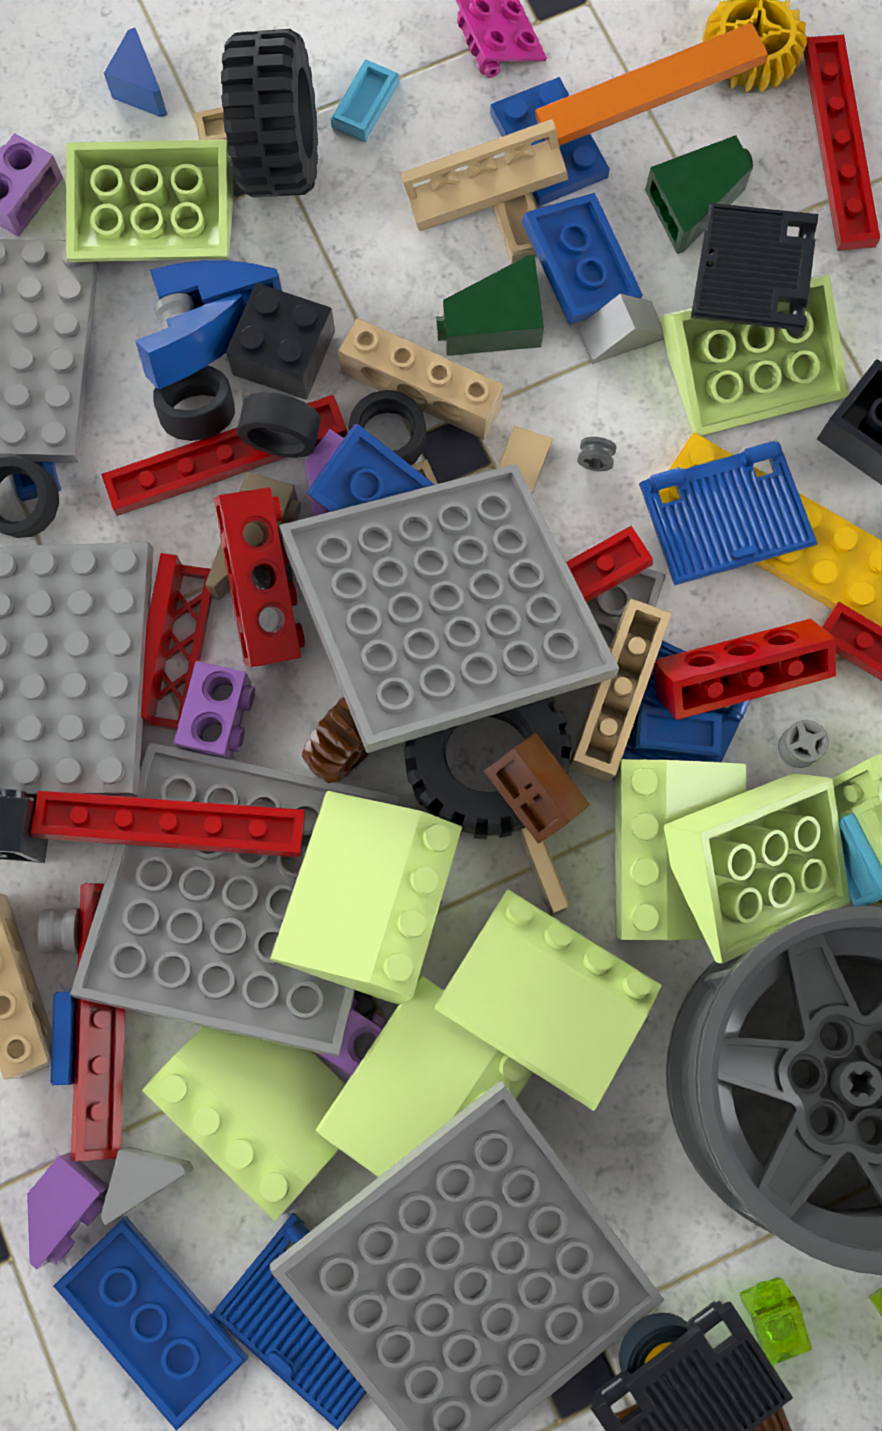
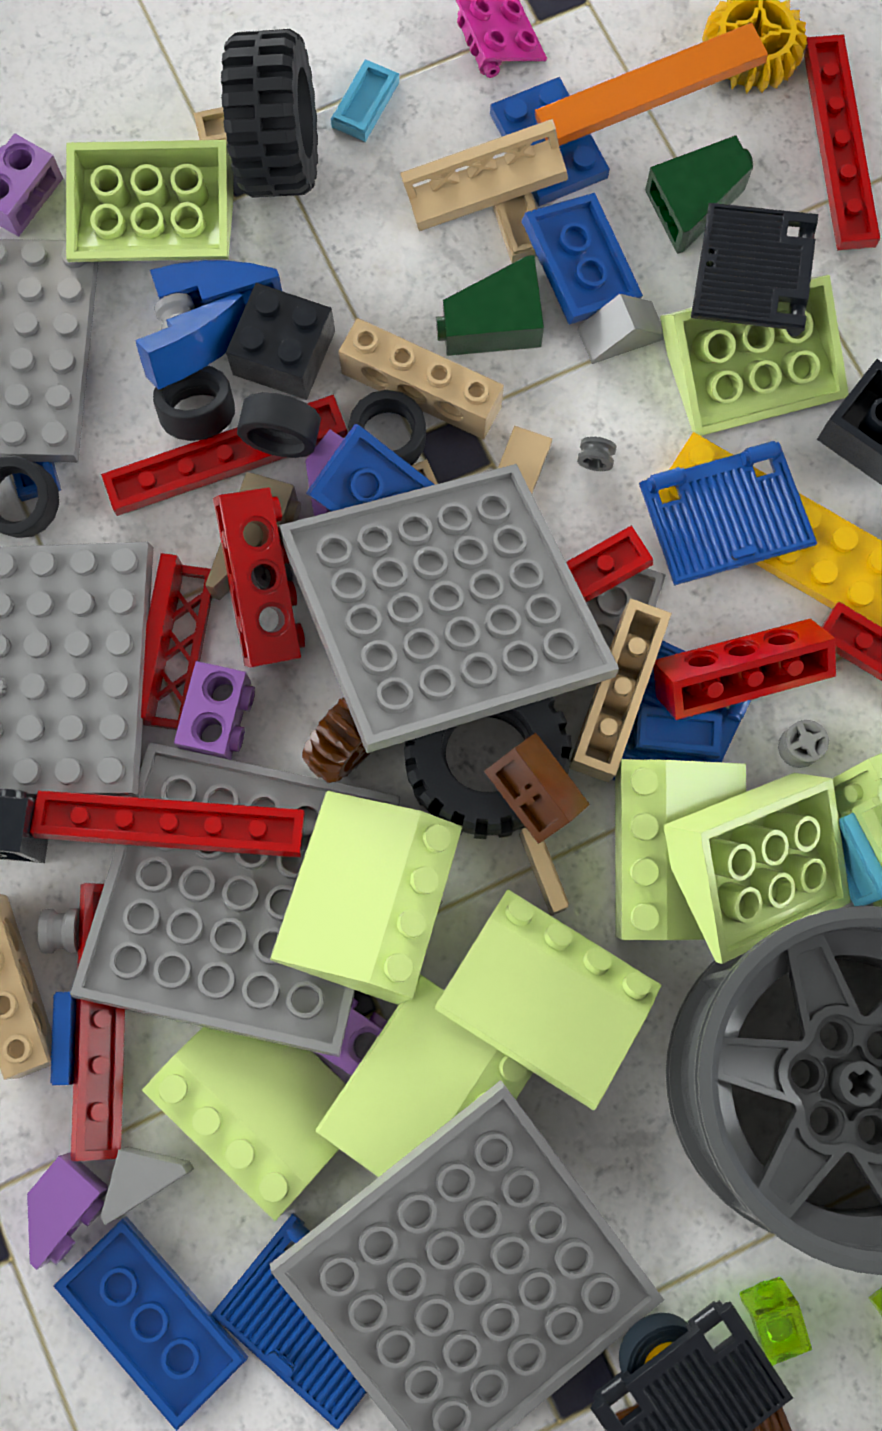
blue slope [104,27,167,117] -> none

